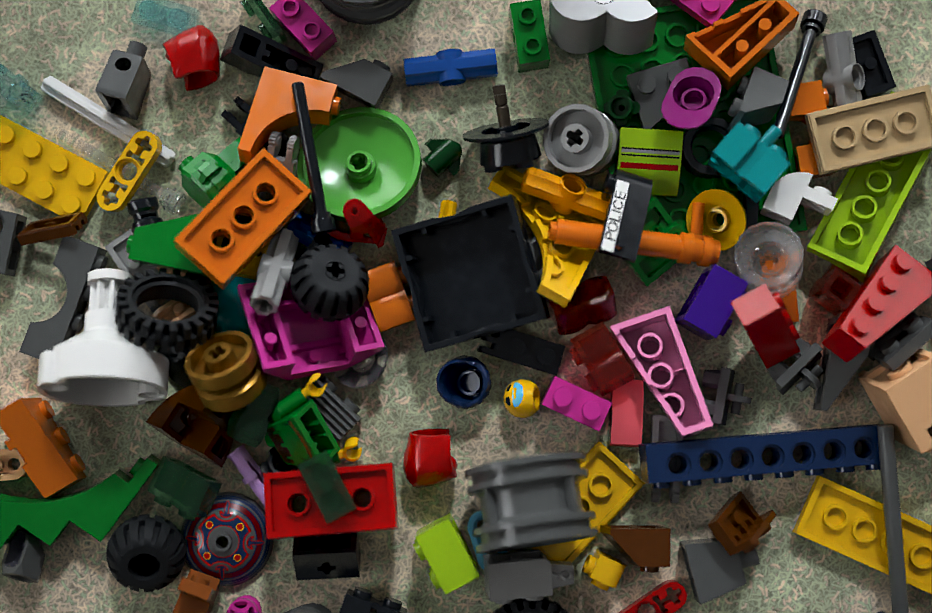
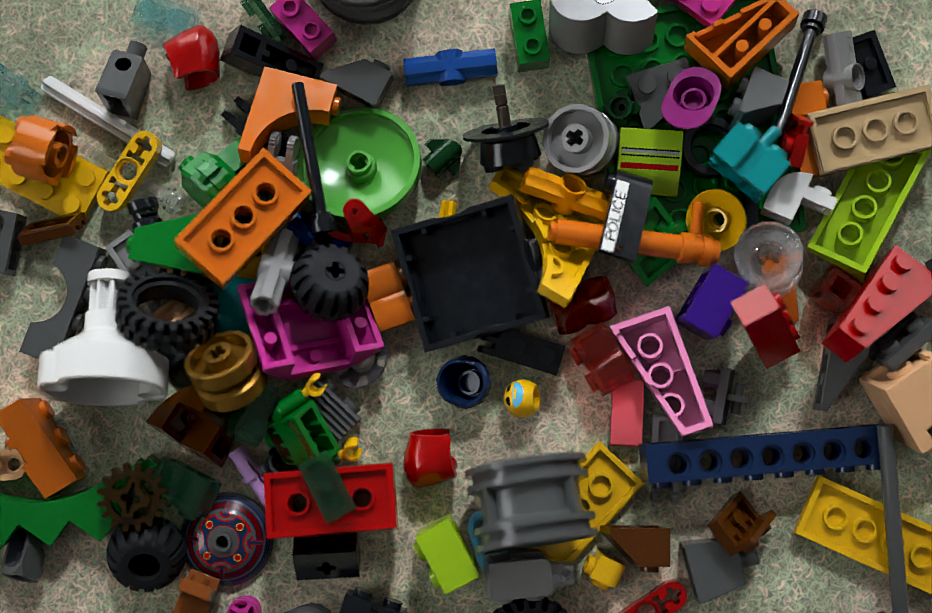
dark pink brick [540,376,612,431] -> none
dark grey hips [767,338,824,395] -> none
none -> orange brick [4,115,78,186]
none -> dark brown gear [97,461,169,532]
none -> red plate [777,113,814,168]

